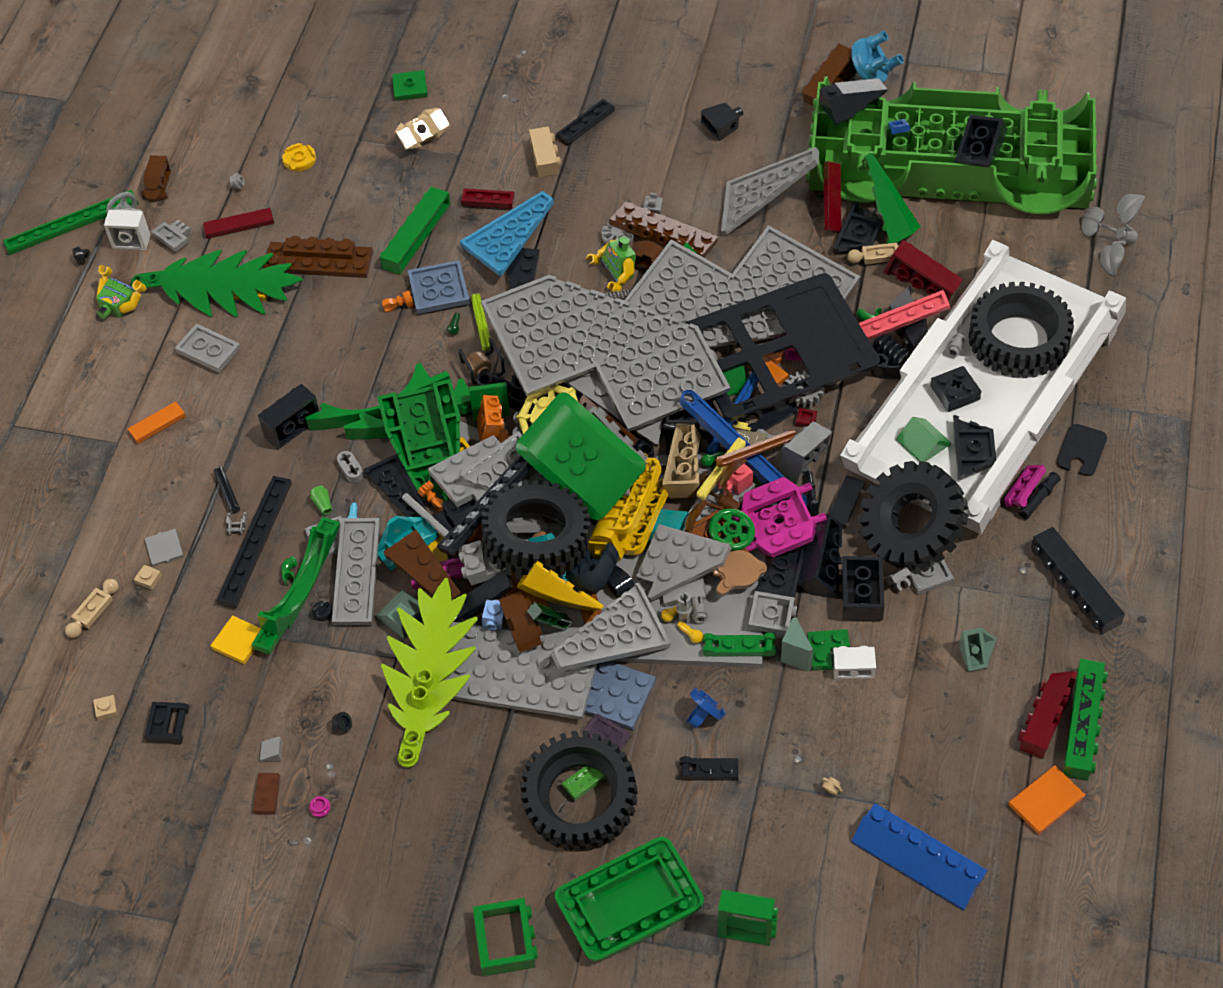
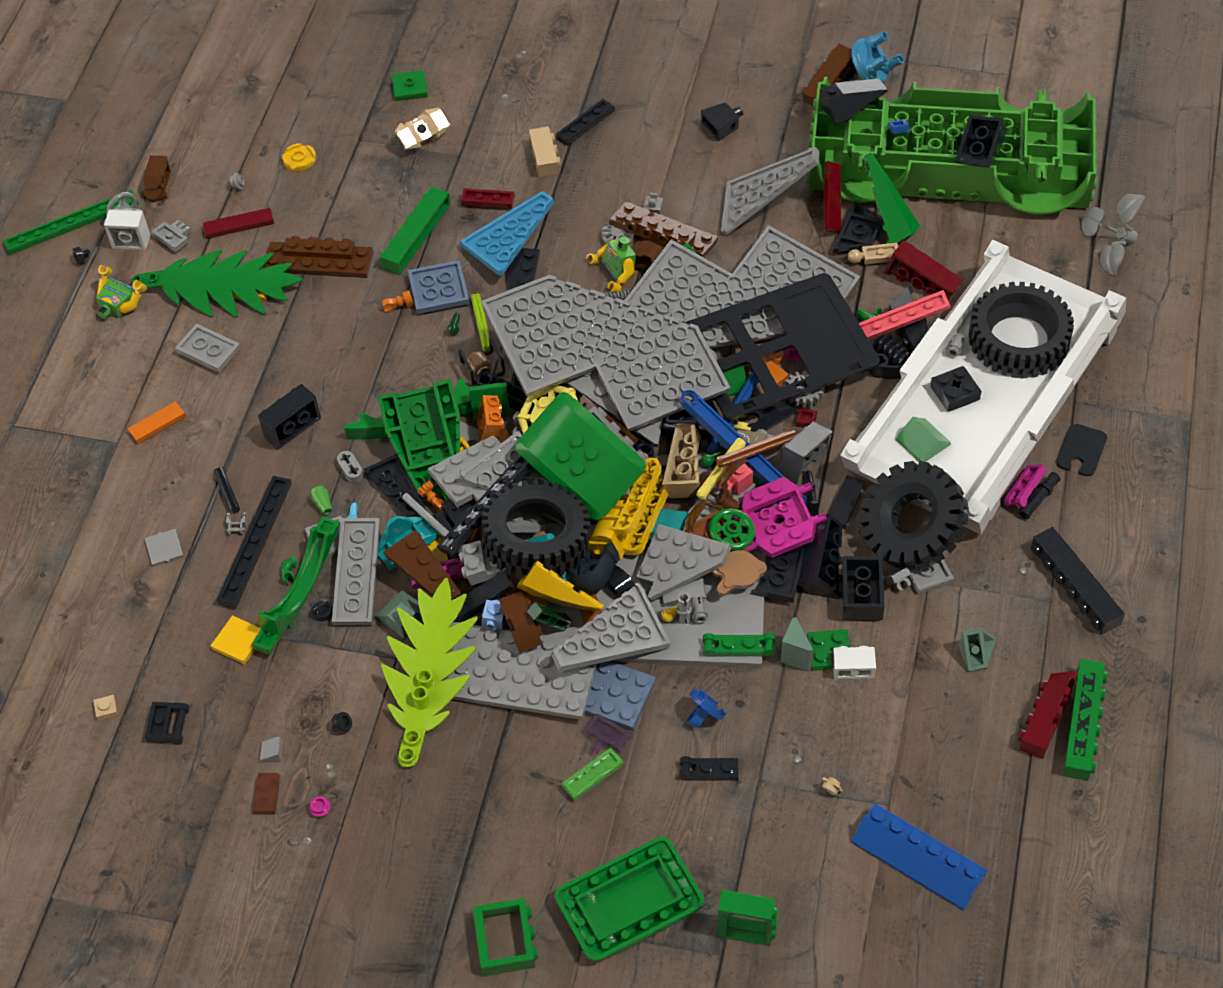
tan plate [65,579,119,638] -> none
tan plate [134,565,162,590] -> none
green slope [305,363,450,431] -> none
black tyre [520,731,638,851] -> none
yellow piece [677,621,703,644] -> none
light grey plate [748,591,797,639] -> none
black wing [953,415,996,480] -> none
orange tile [1009,765,1086,835] -> none

